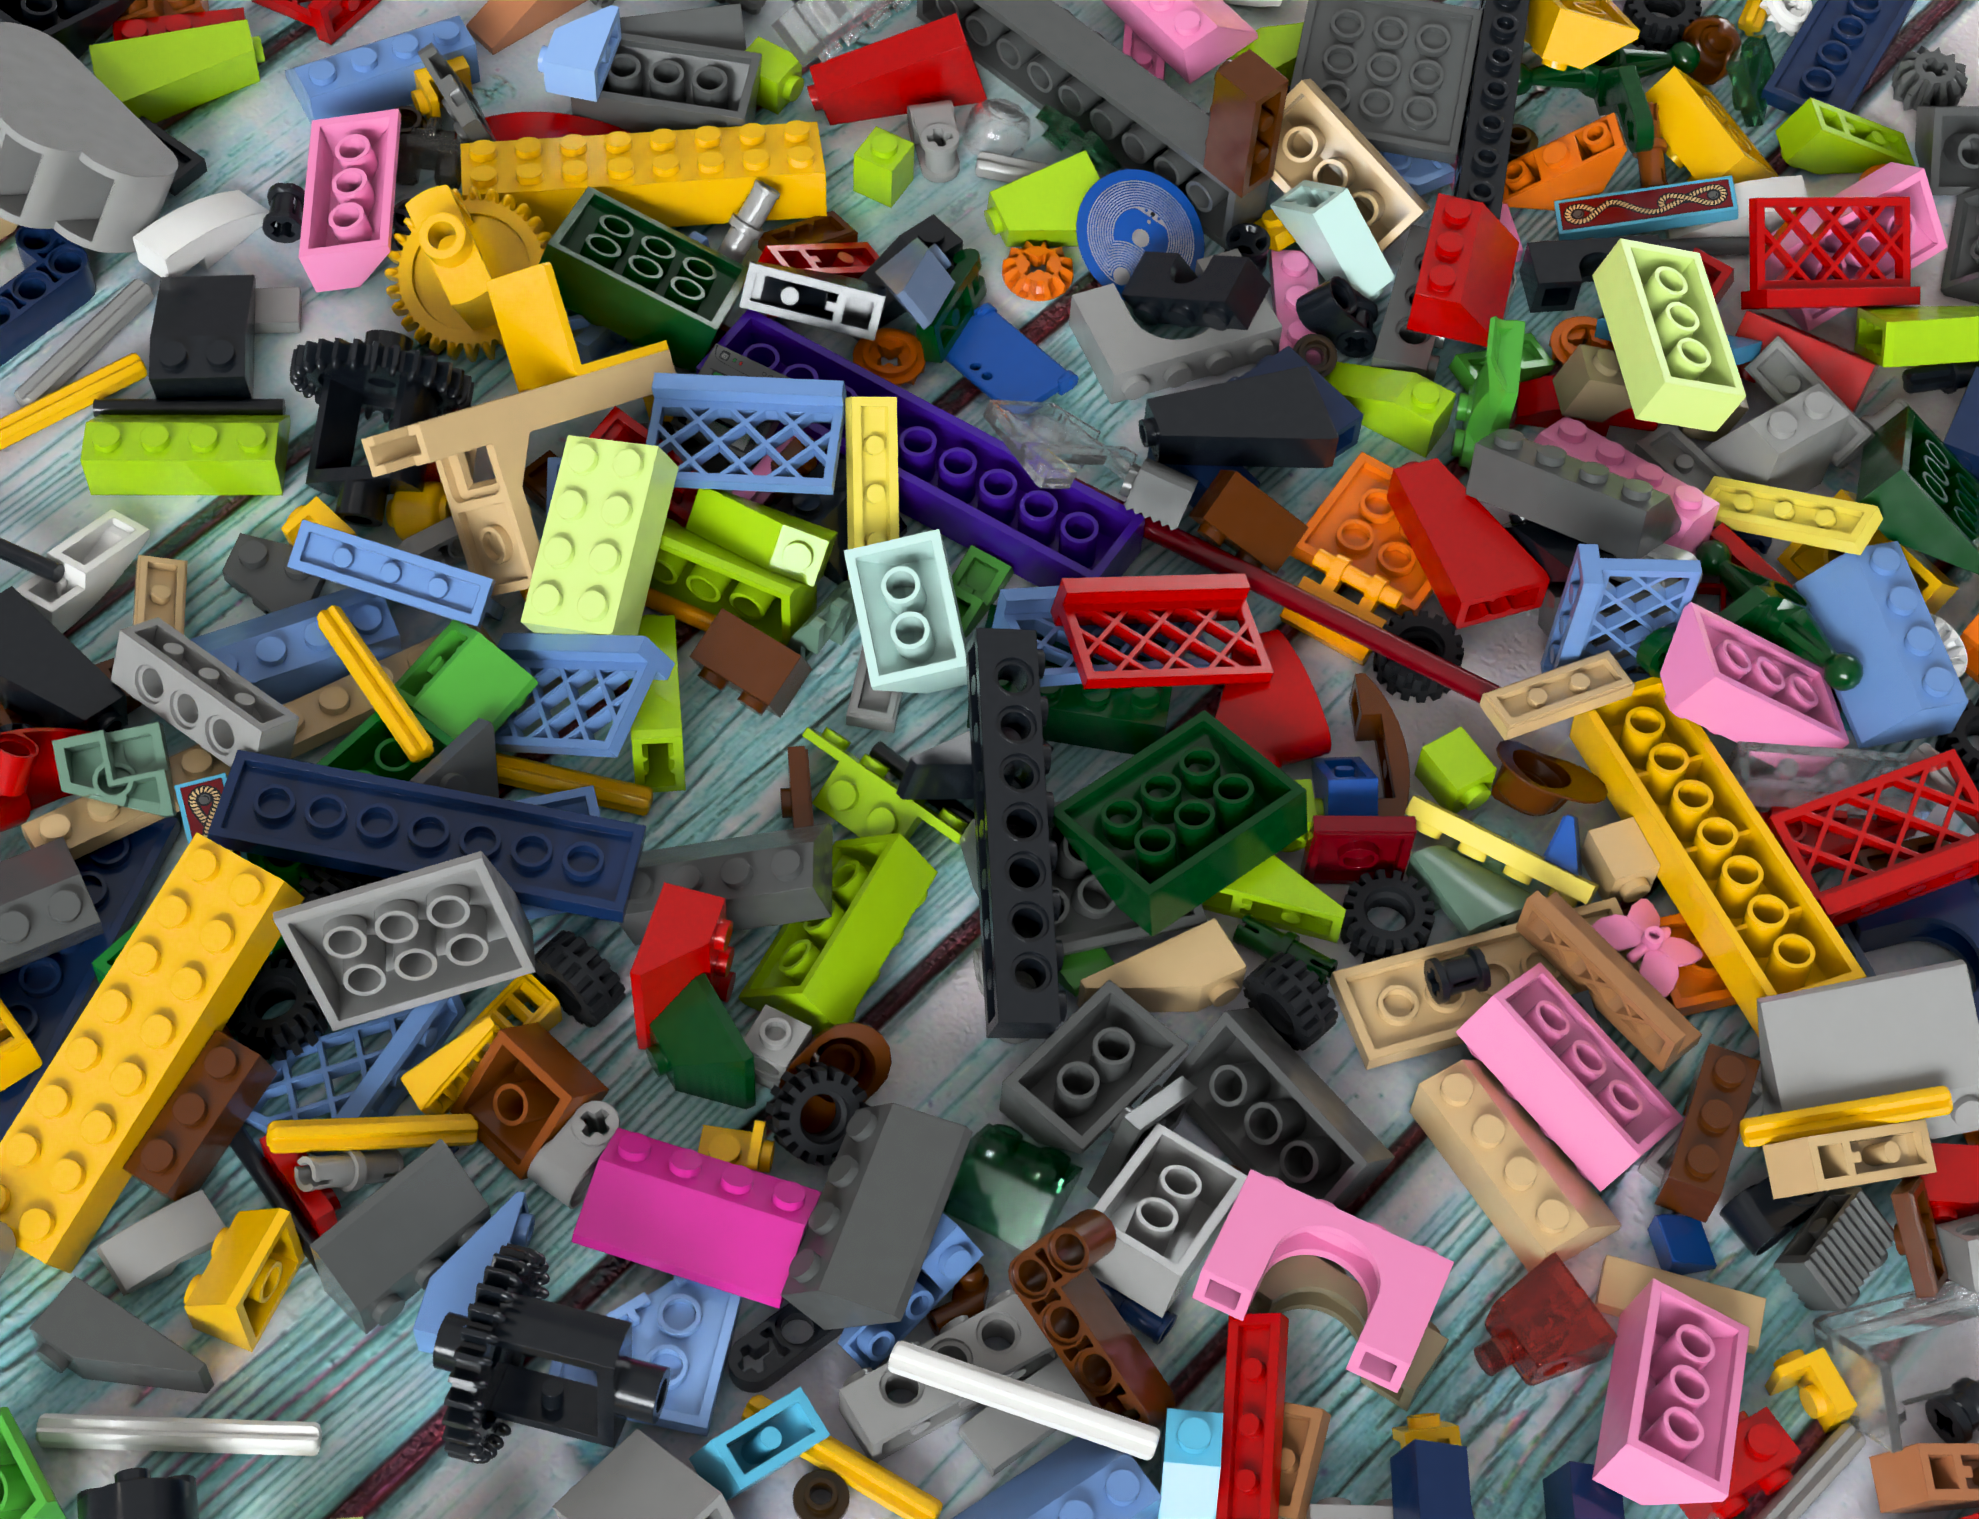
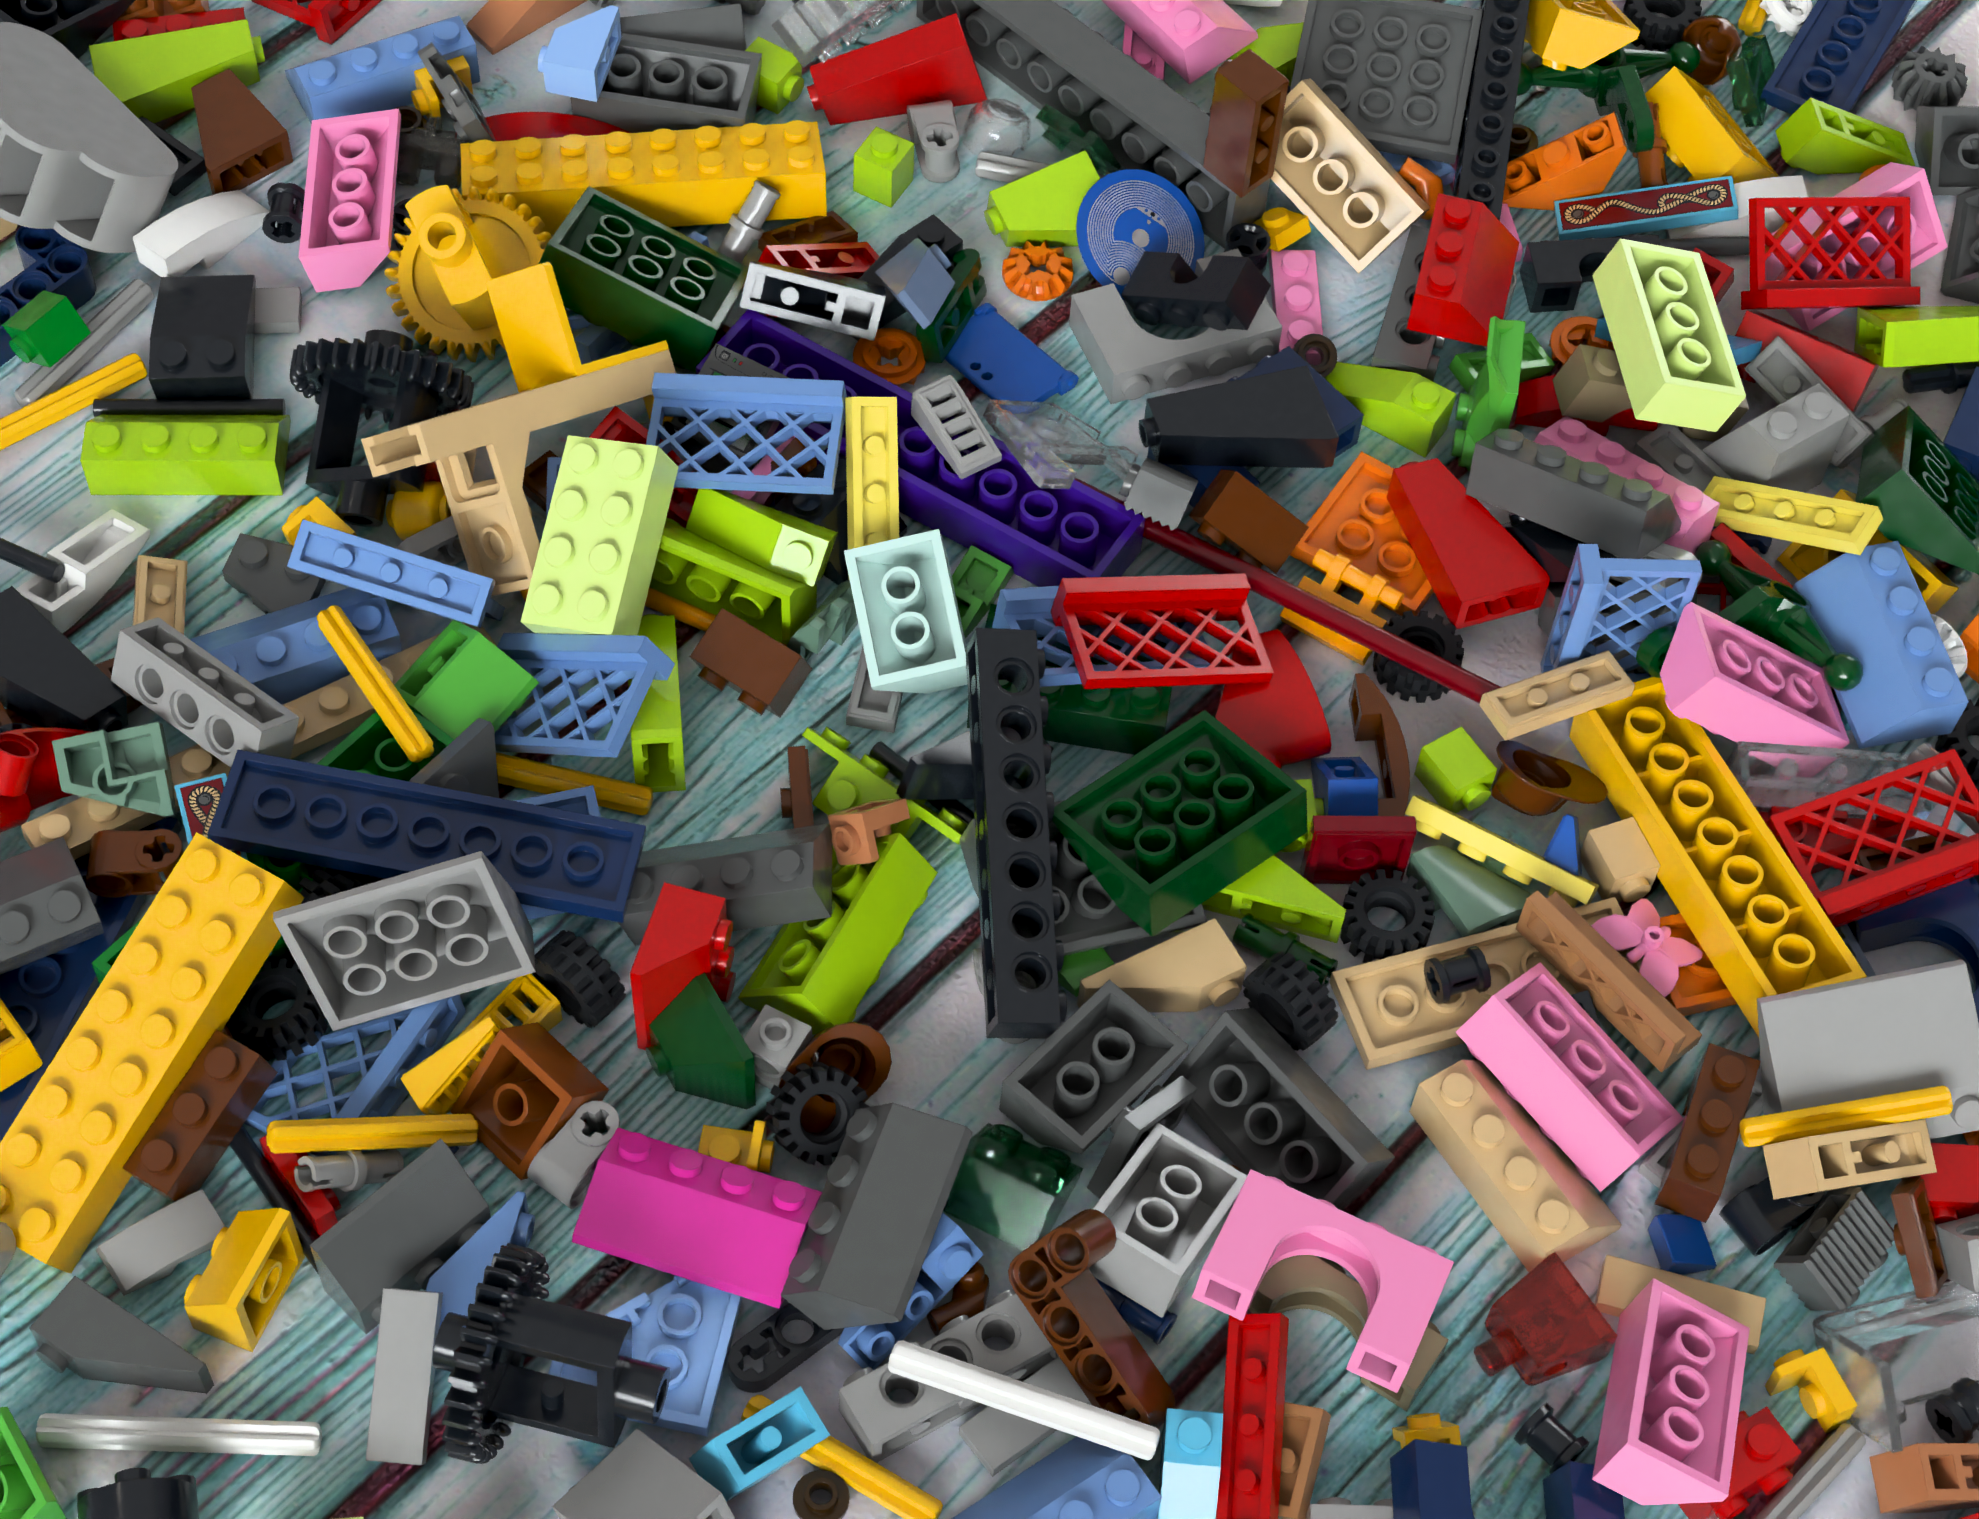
light aqua slope [1270,180,1395,301] -> none
black piece [1296,276,1378,358] -> none
none -> green brick [2,290,91,368]
none -> reddish brown piece [85,829,184,898]
none -> reddish brown slope [191,69,293,195]
none -> light grey tile [366,1288,443,1465]
none -> nougat bracket [828,798,910,865]
none -> light grey slope [911,375,1002,480]
none -> orange arm [1398,157,1444,220]
none -> black bush [1514,1403,1589,1474]

